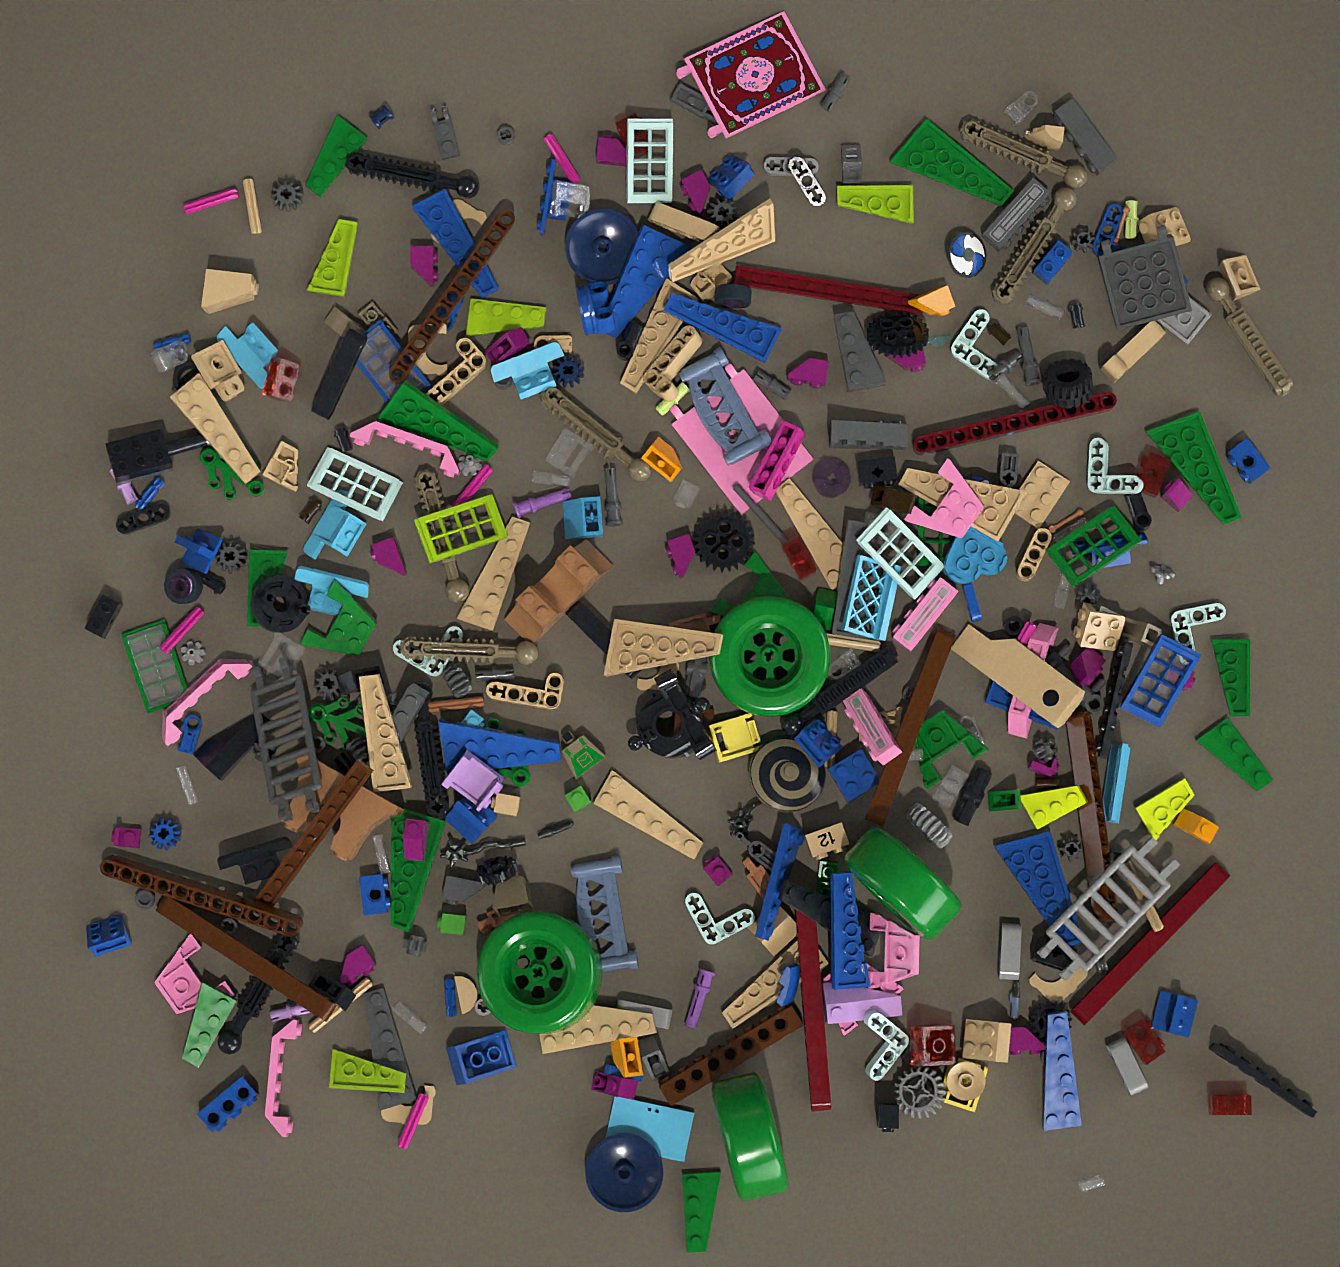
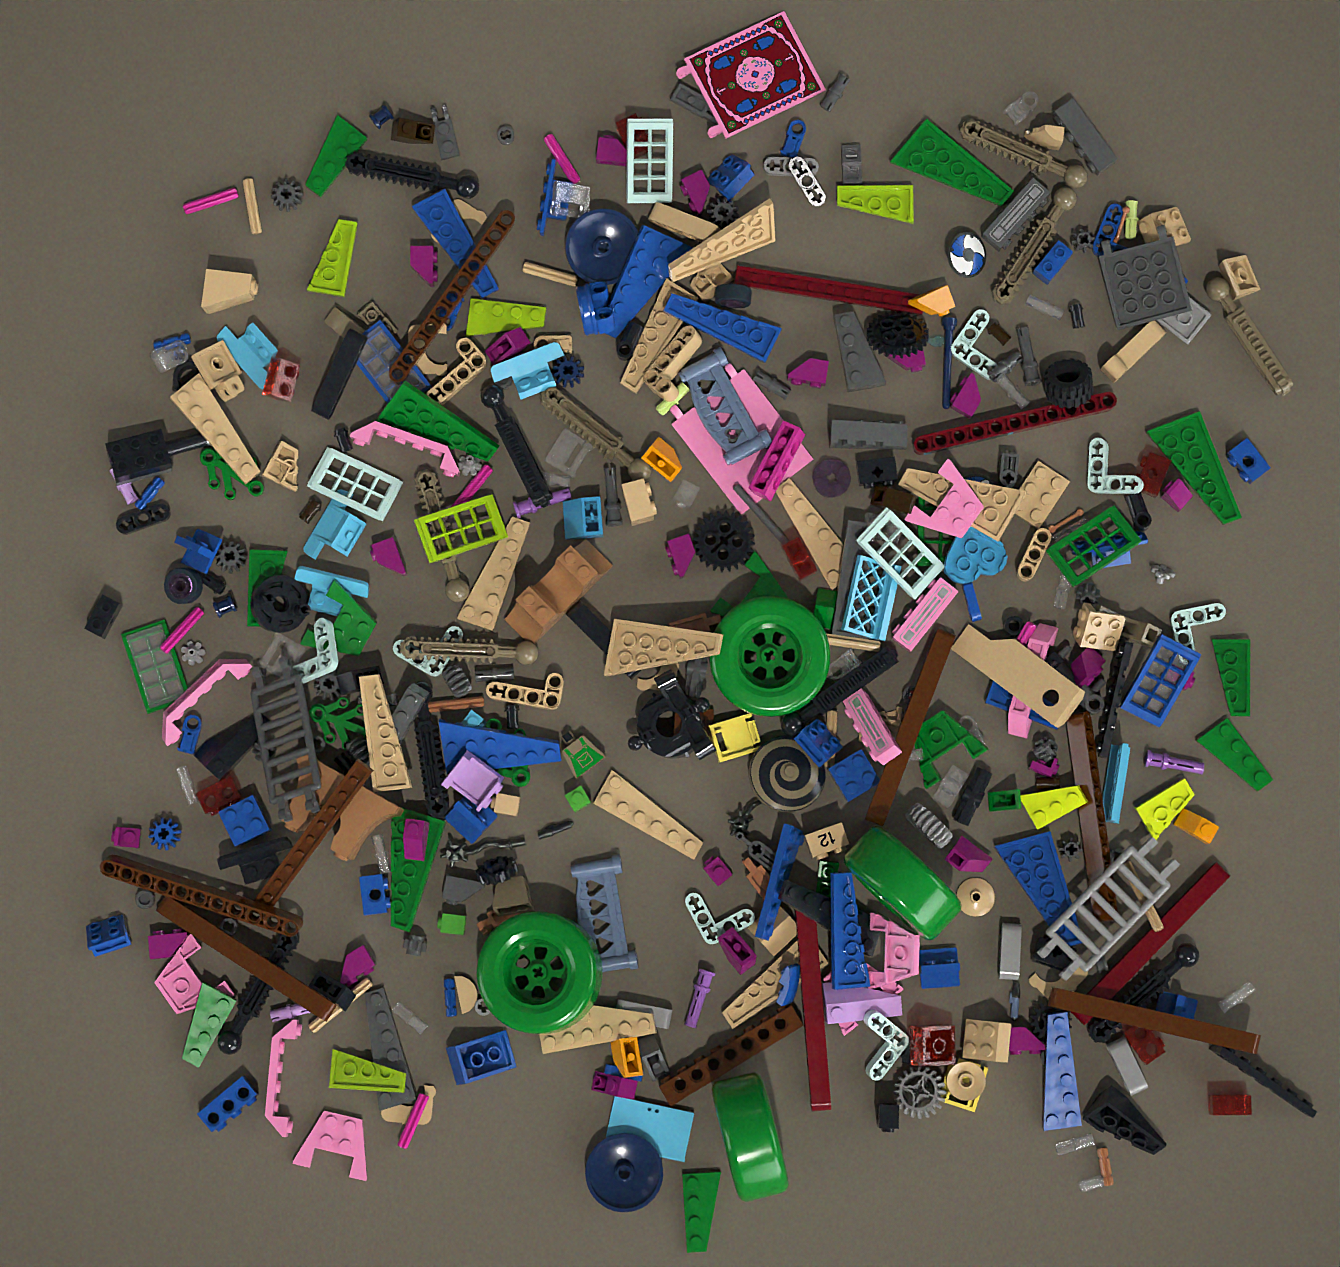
none -> magenta slope [148,929,189,959]
none -> clear red brick [196,776,242,816]
none -> dark blue bush [213,595,237,618]
none -> blue brick [218,795,272,847]
none -> light aqua beam [292,618,338,684]
none -> bright pink wing [292,1111,367,1181]
none -> dark brown slope [391,118,435,144]
none -> black gear [480,385,553,508]
none -> black pin [504,705,520,729]
none -> tan axle [523,262,578,286]
none -> tan brick [622,478,657,526]
none -> magenta slope [717,927,757,975]
none -> blue piece [780,120,806,158]
none -> blue bracket [919,948,960,989]
none -> dark blue piece [942,317,957,409]
none -> magenta slope [944,836,993,872]
none -> magenta slope [950,373,981,419]
none -> tan dish [956,878,995,916]
none -> reddish brown beam [1047,987,1261,1054]
none -> clear axle [1055,1133,1095,1155]
none -> black wedge [1082,1085,1167,1155]
none -> black gear [1088,943,1200,1043]
none -> nougat axle [1097,1147,1114,1186]
none -> medium lavender pin [1144,750,1204,775]
none -> clear pin [1217,981,1256,1013]

